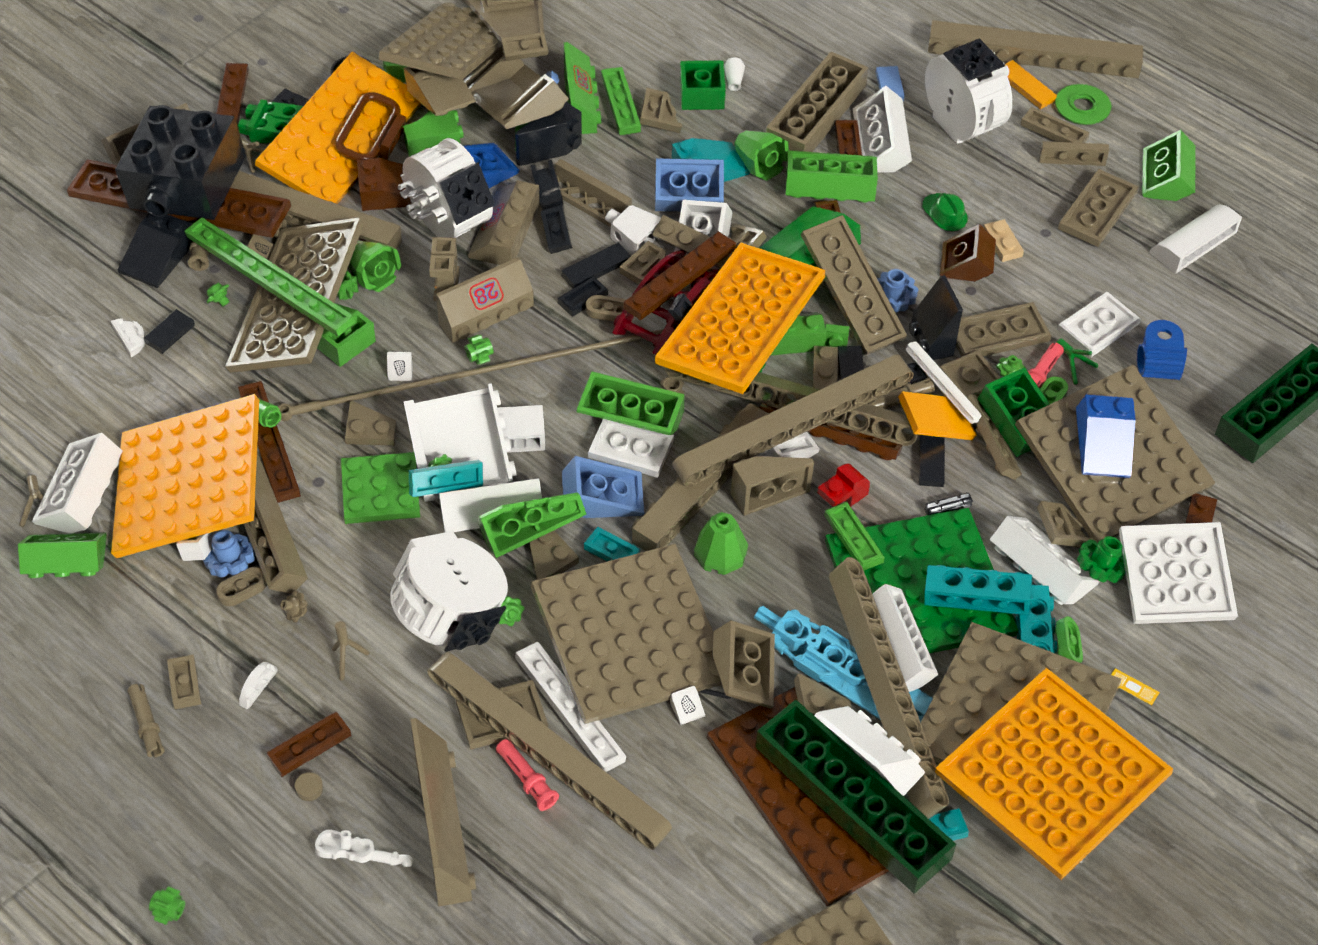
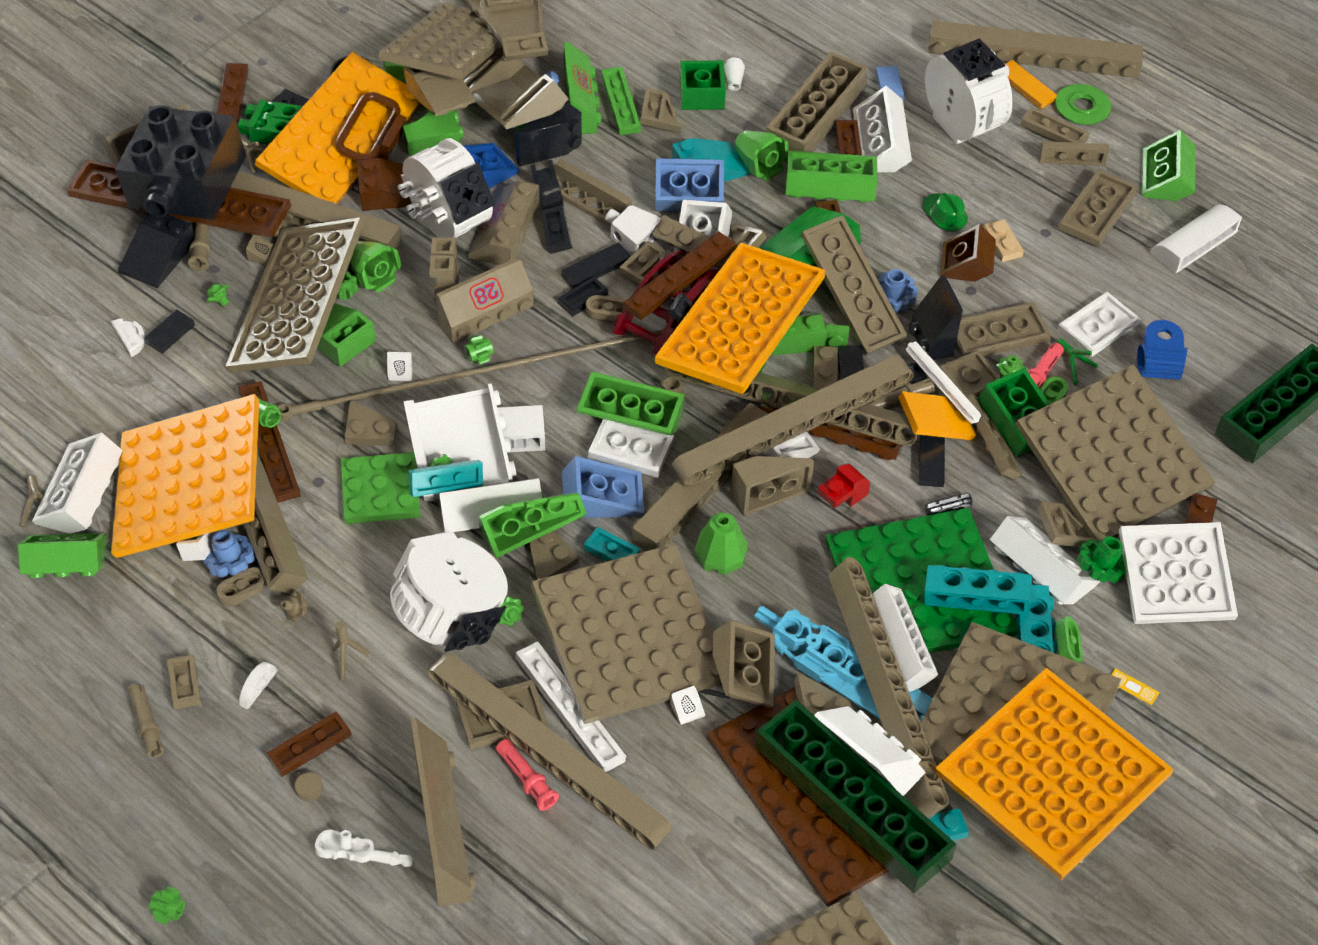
bright green plate [185,218,356,337] -> none
bright green tile [824,502,885,571] -> none
slope [1076,395,1135,478] -> none

